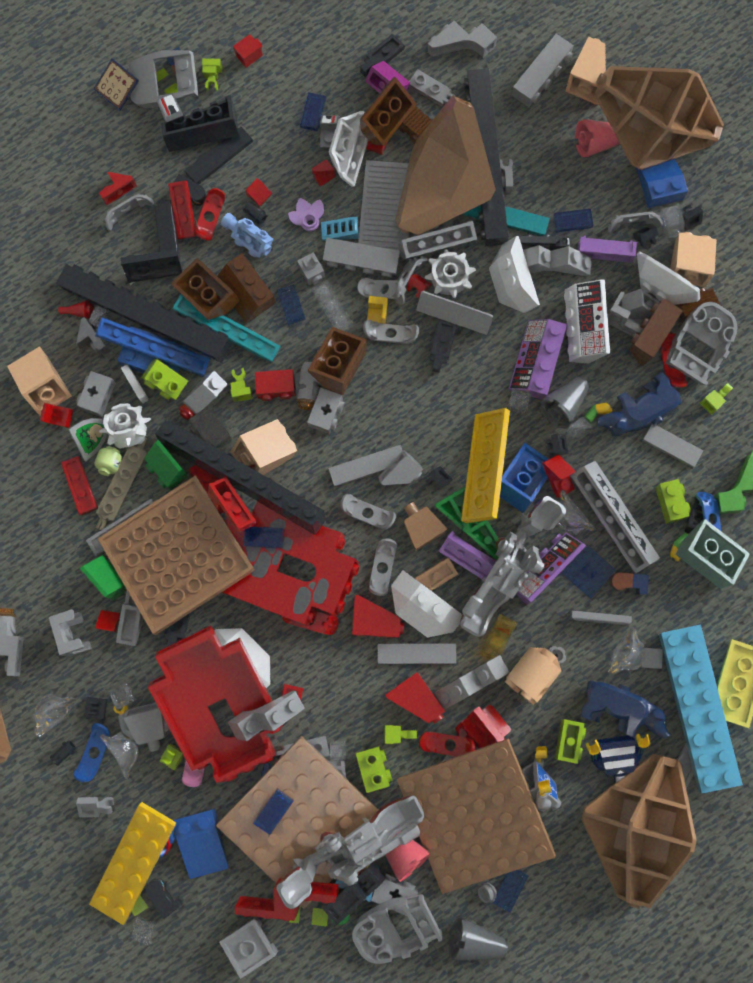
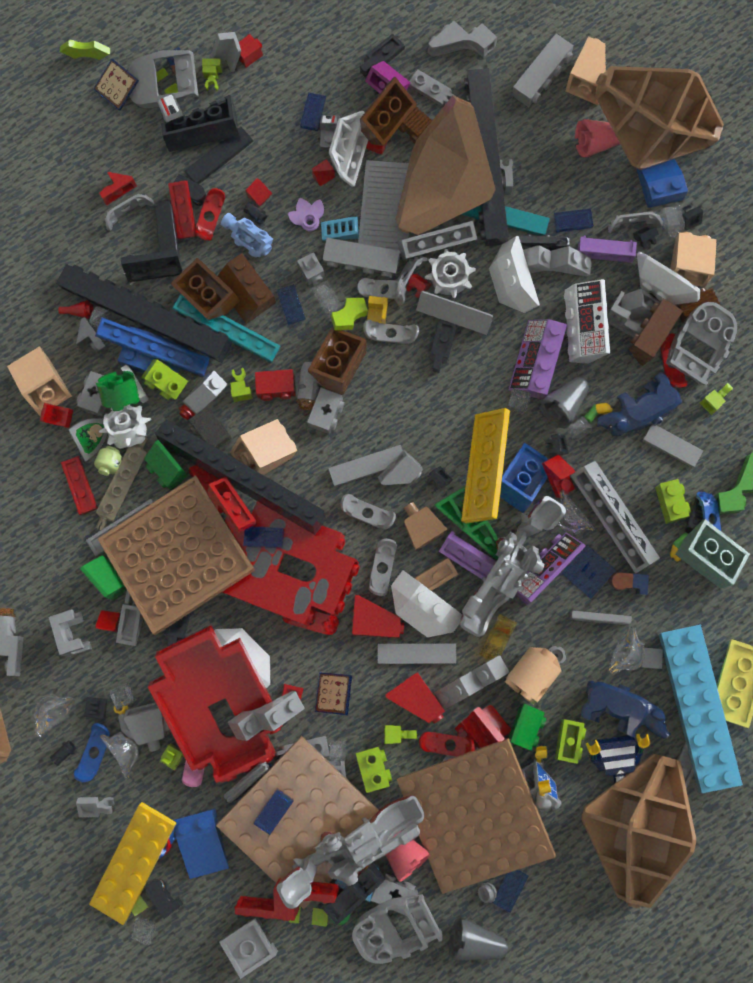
none -> lime tile [60,39,110,60]
none -> green brick [96,371,140,411]
none -> light grey panel [211,32,241,72]
none -> light grey axle [224,762,269,803]
none -> piece [315,672,352,715]
none -> lime tile [331,298,368,330]
none -> green slope [508,704,546,750]

